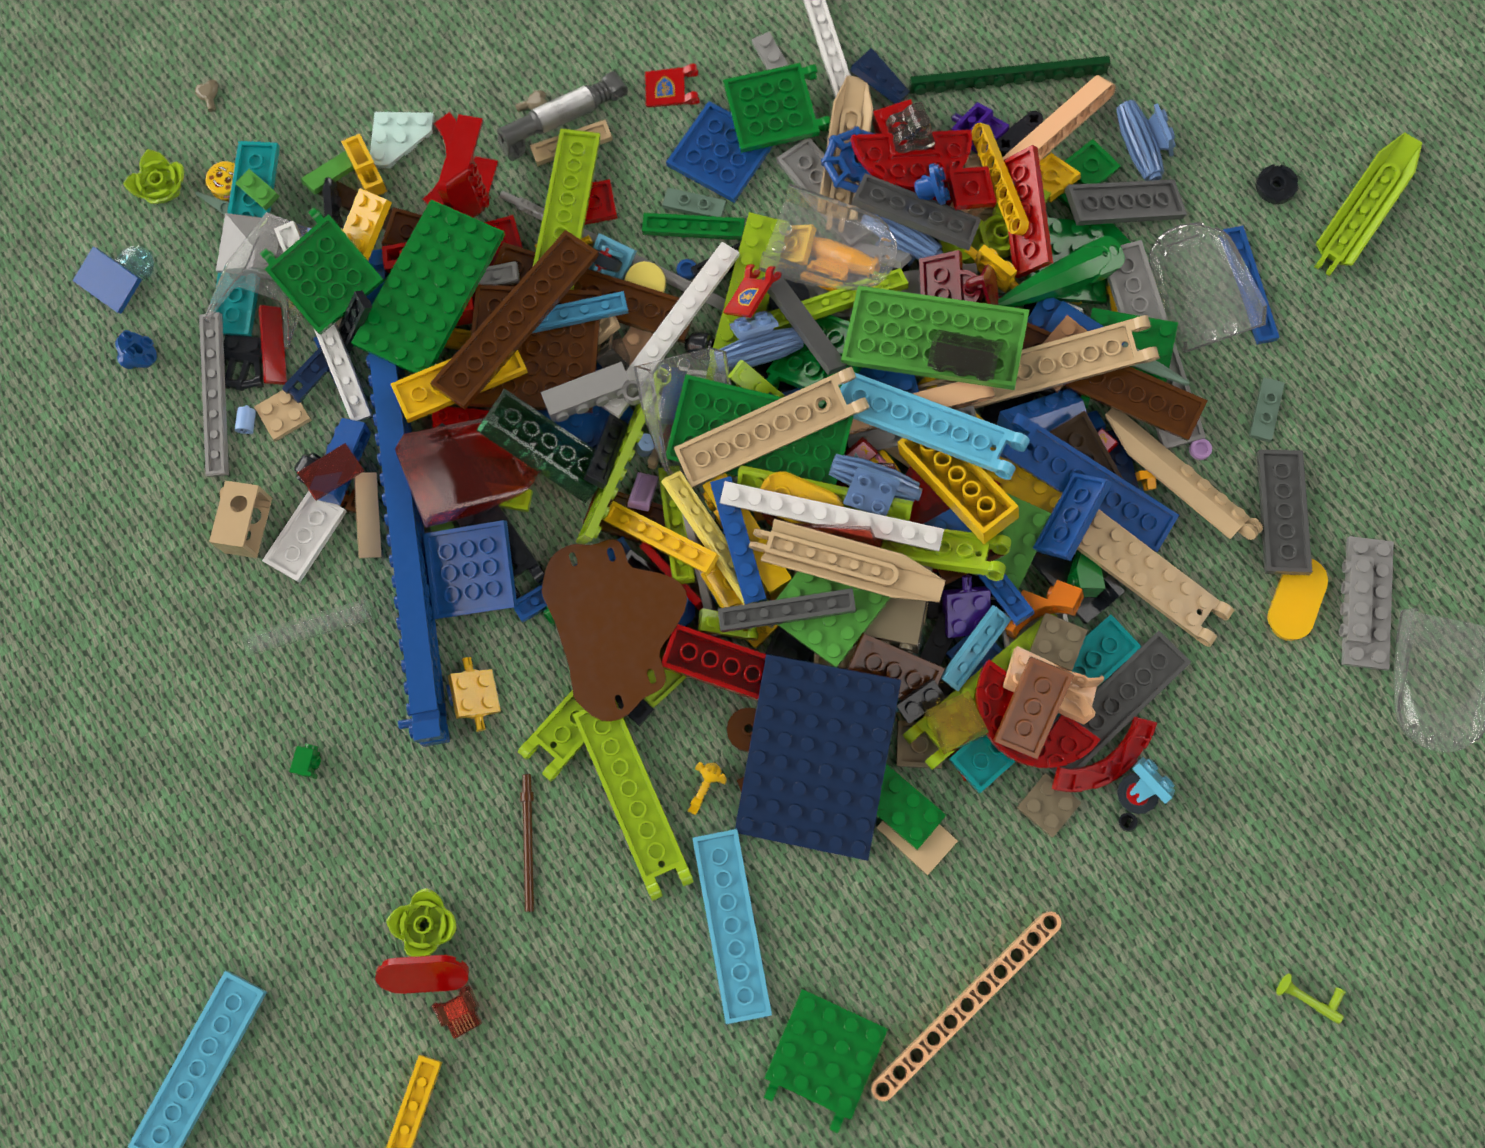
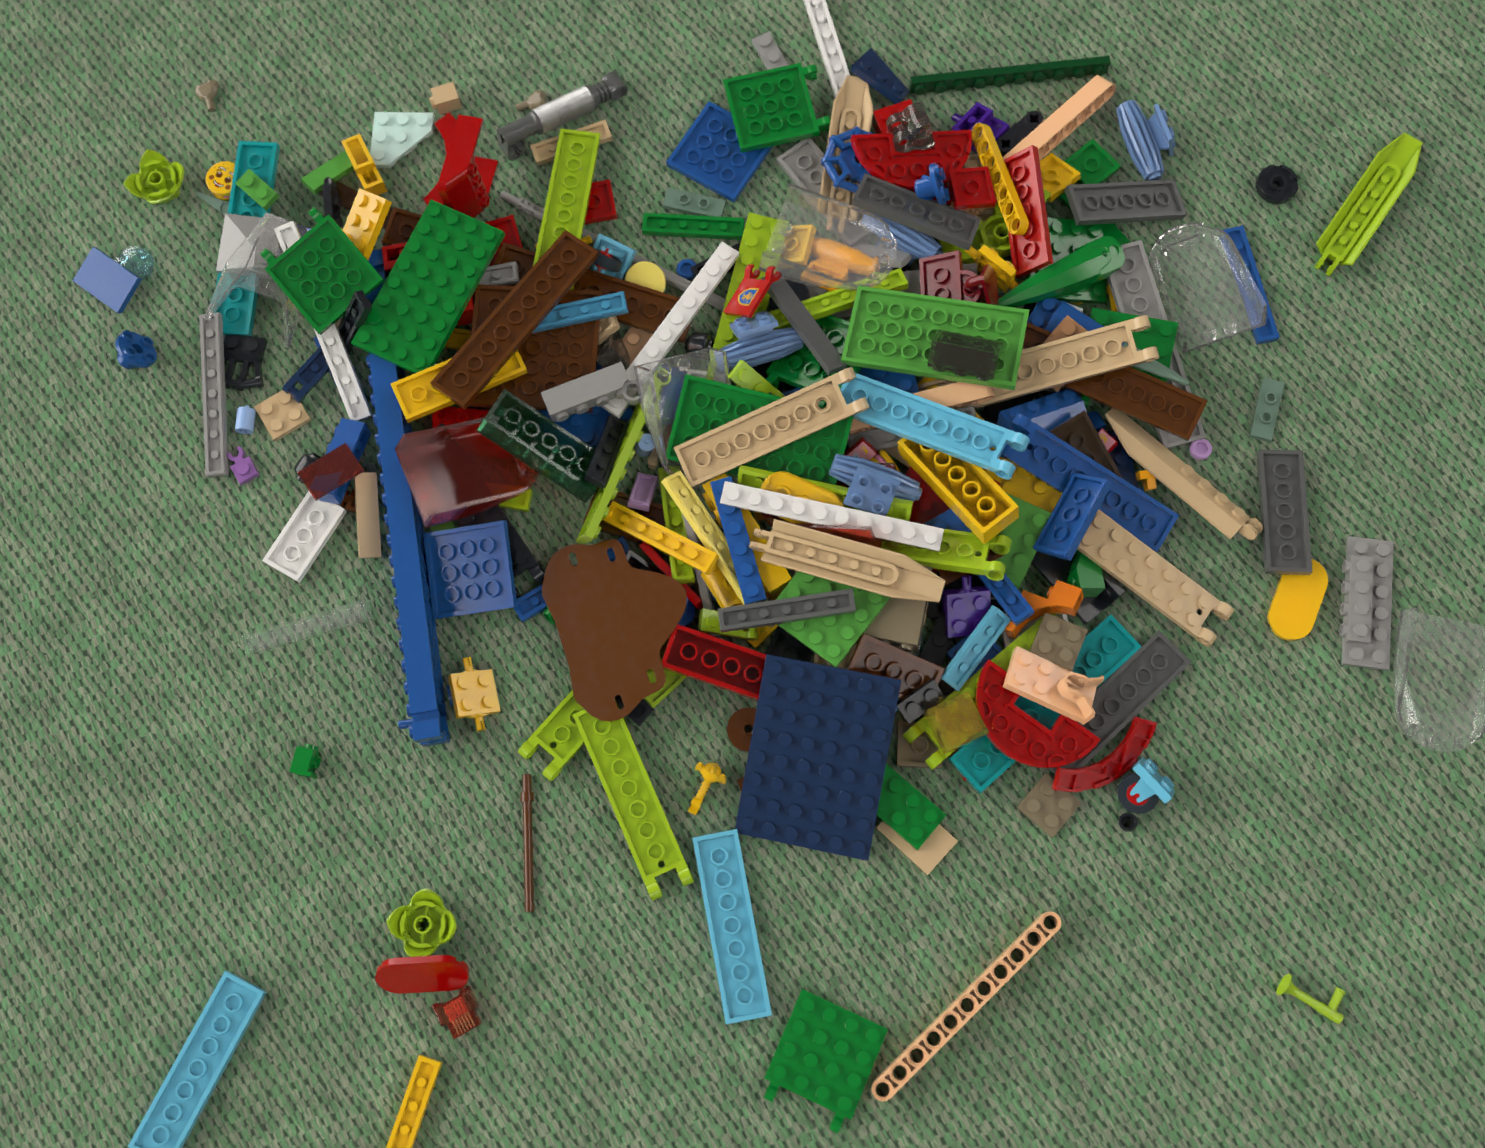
tan piece [209,481,272,558] -> none
red tile [259,305,287,385] -> none
red flag [645,63,700,107] -> none
dark orange plate [994,656,1074,759] -> none
none -> medium lavender plate [227,446,260,485]
none -> tan brick [429,82,462,115]

